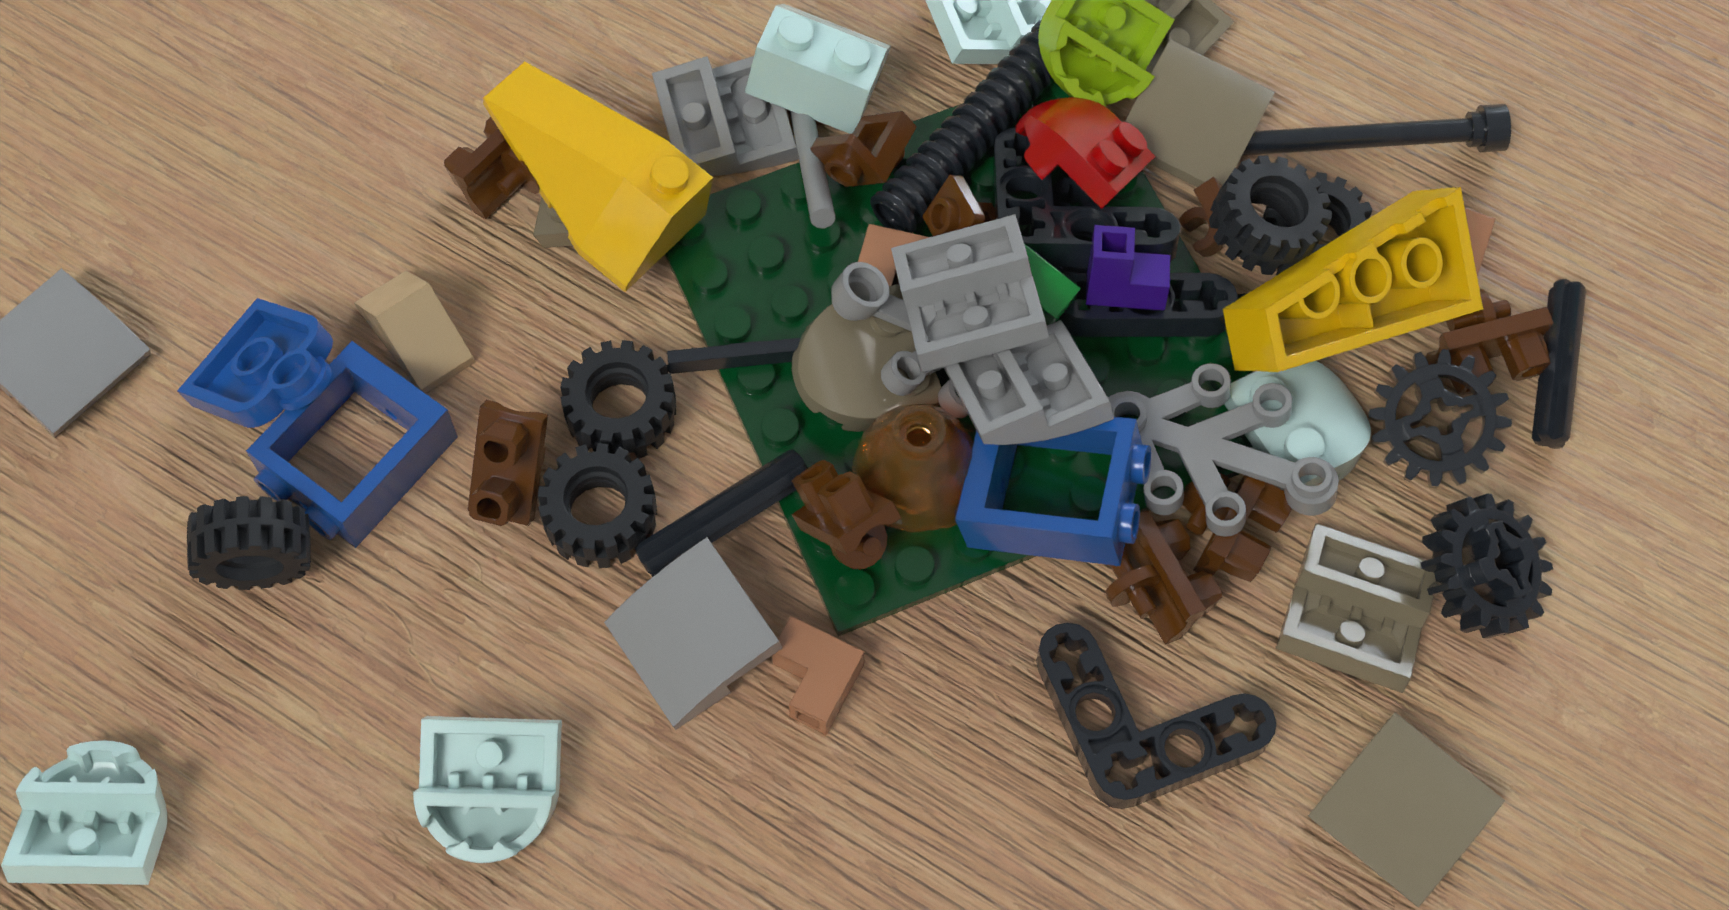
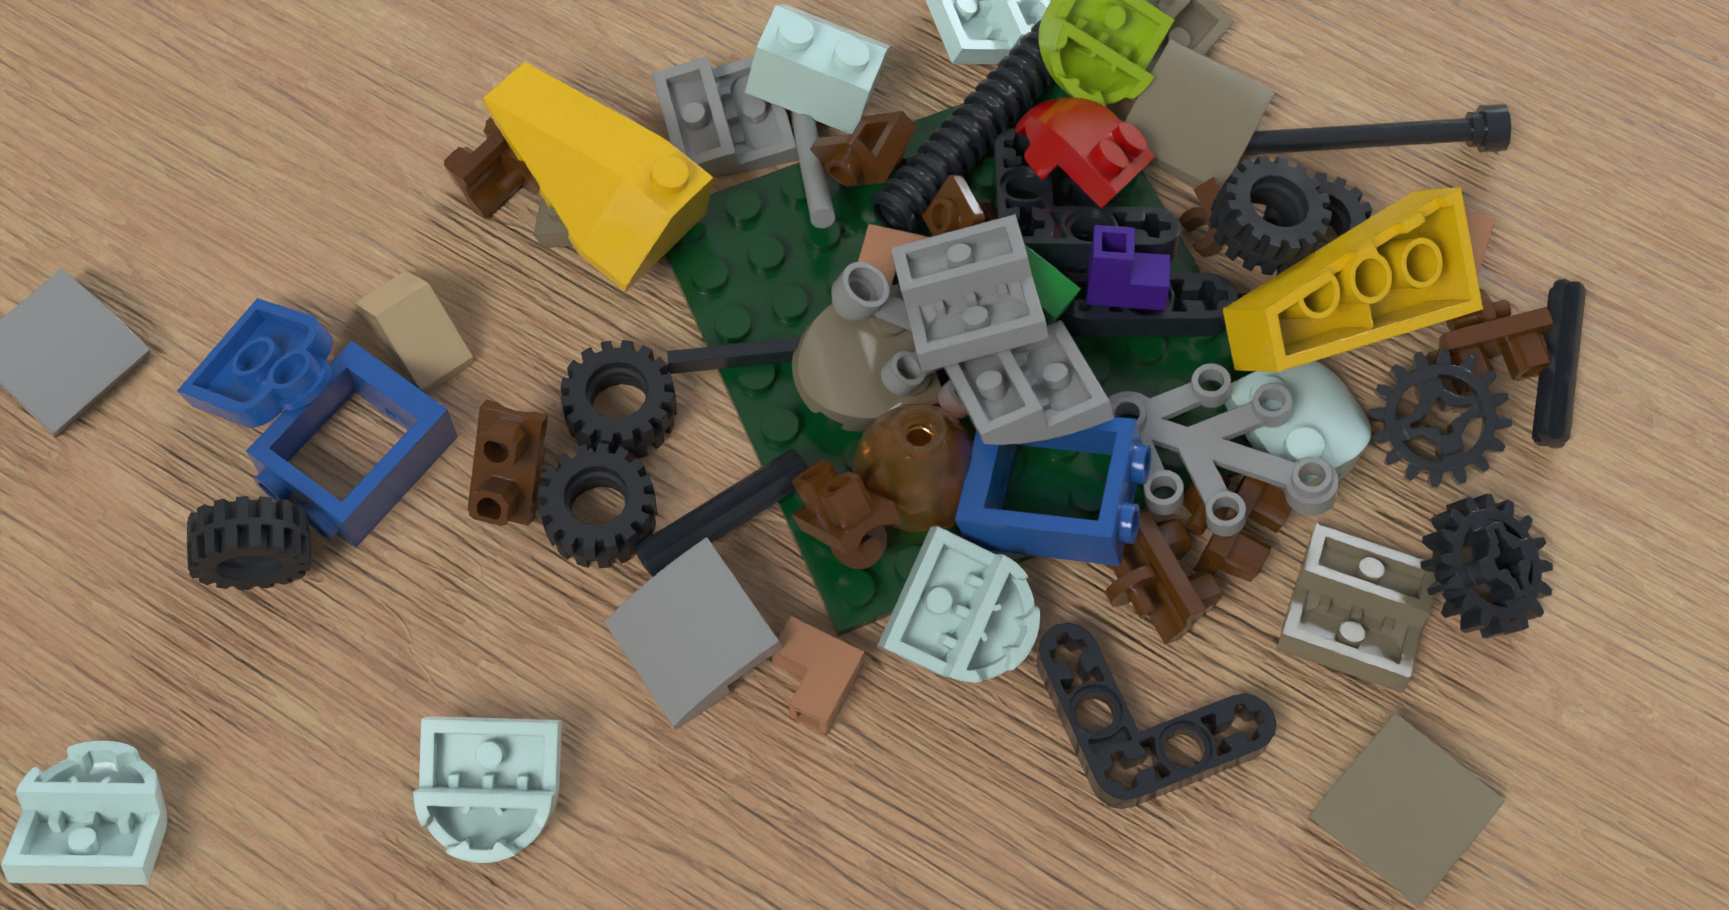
none -> light aqua slope [877,526,1040,683]

